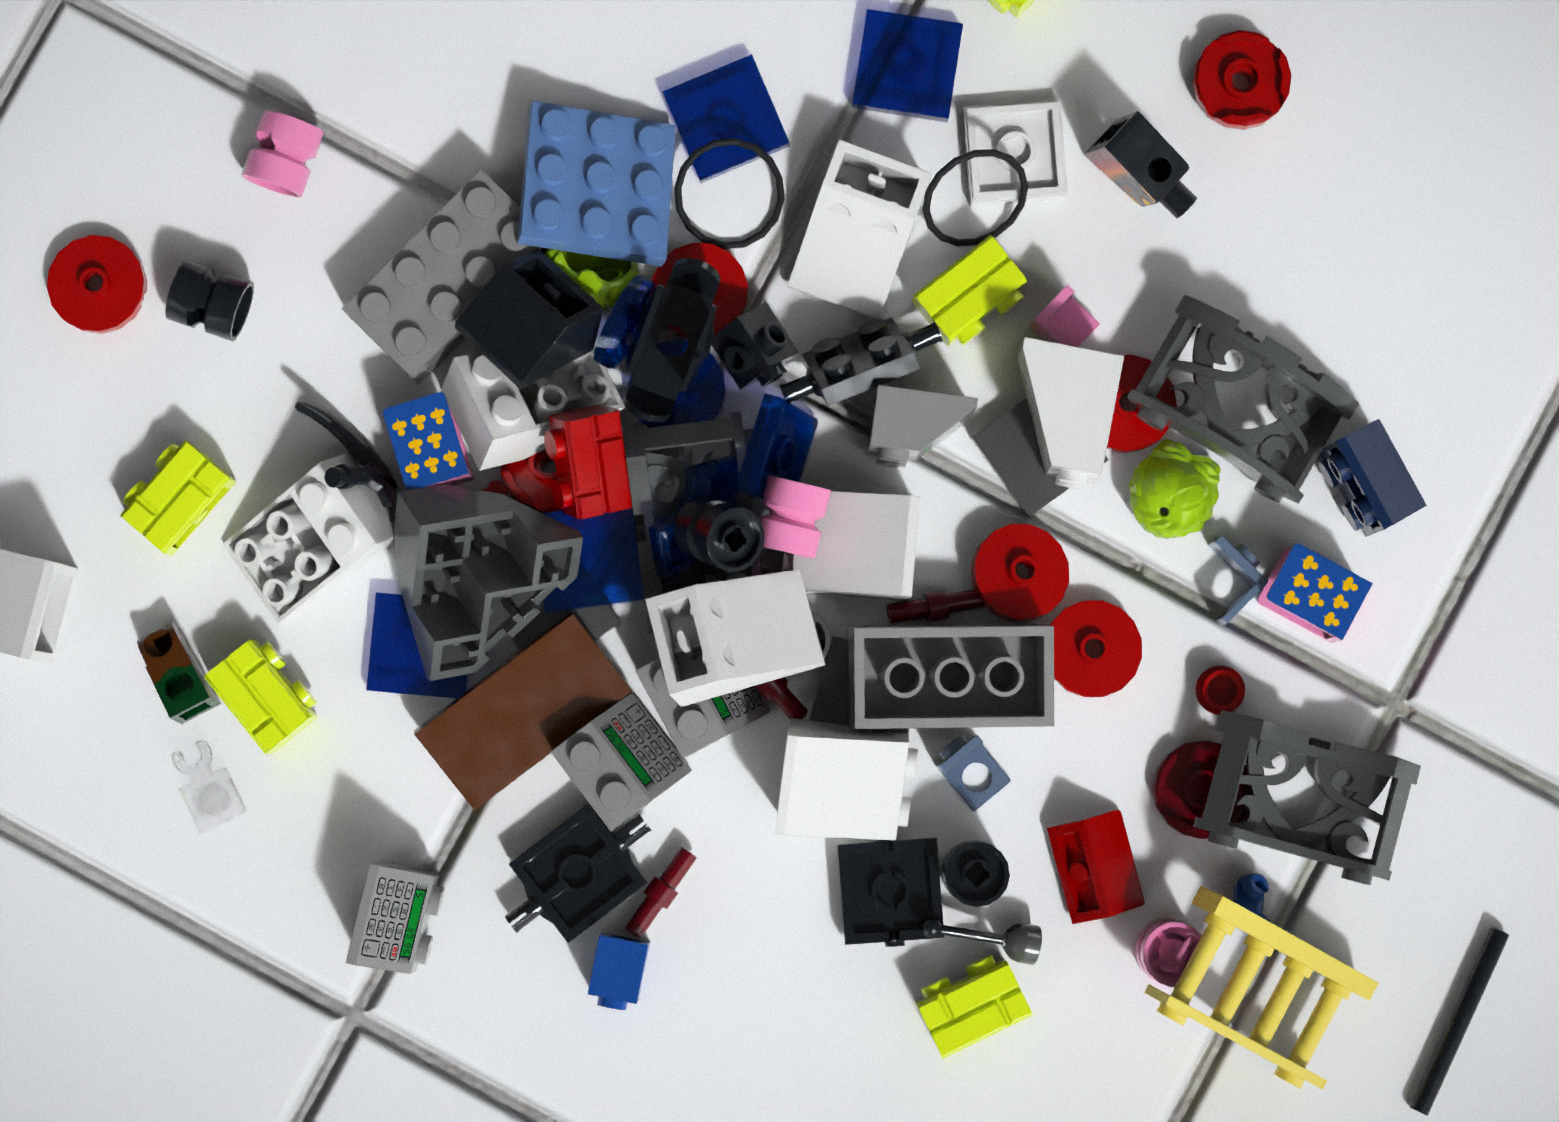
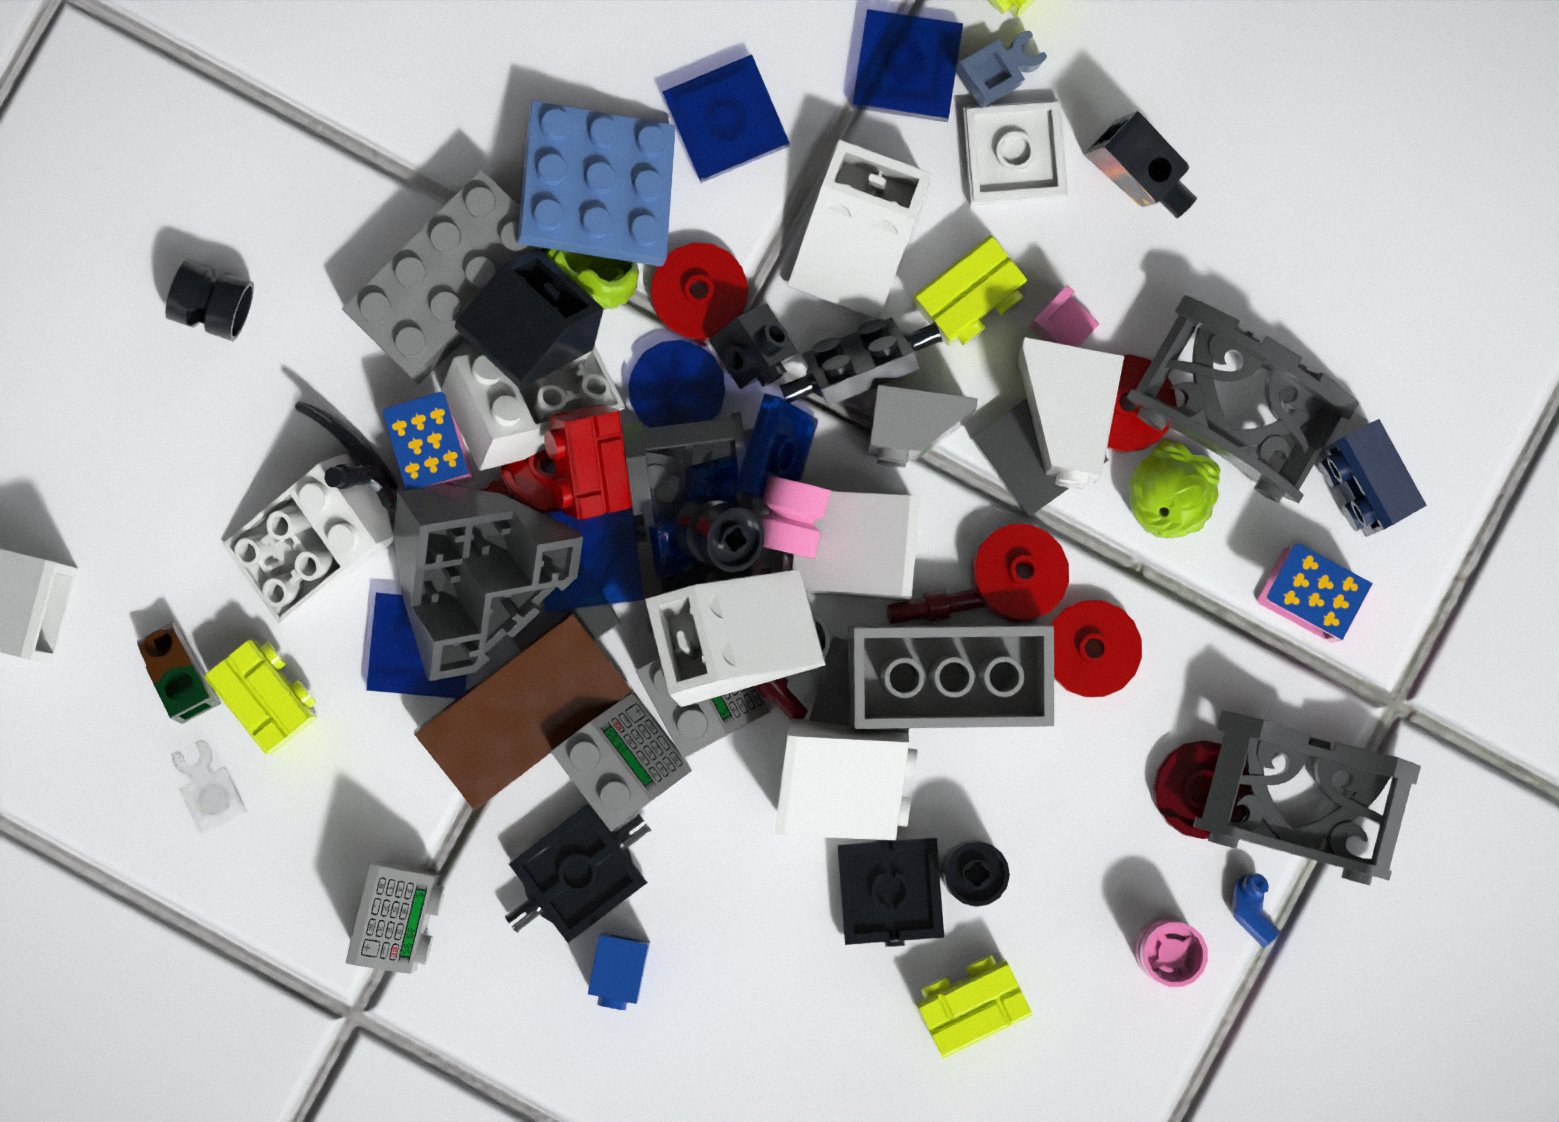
red plate [47,235,148,334] -> none
neon yellow brick [120,440,236,556] -> none
bright pink wheel [241,110,324,198] -> none
clear blue tile [593,274,656,370] -> none
black piece [623,258,721,422] -> none
dark red bar [624,846,697,939] -> none
black piece [674,138,785,249] -> none
hinge [921,918,1042,965] -> none
black piece [922,149,1028,246] -> none
sand blue bracket [936,734,1011,811] -> none
red panel [1047,810,1145,924] -> none
light yellow fence [1144,886,1379,1090] -> none
red plate [1192,30,1292,130] -> none
red plate [1195,666,1245,715] -> none
sand blue bracket [1208,535,1269,626] -> none
black bar [1410,927,1510,1116] -> none
none -> sand blue plate [955,31,1047,109]

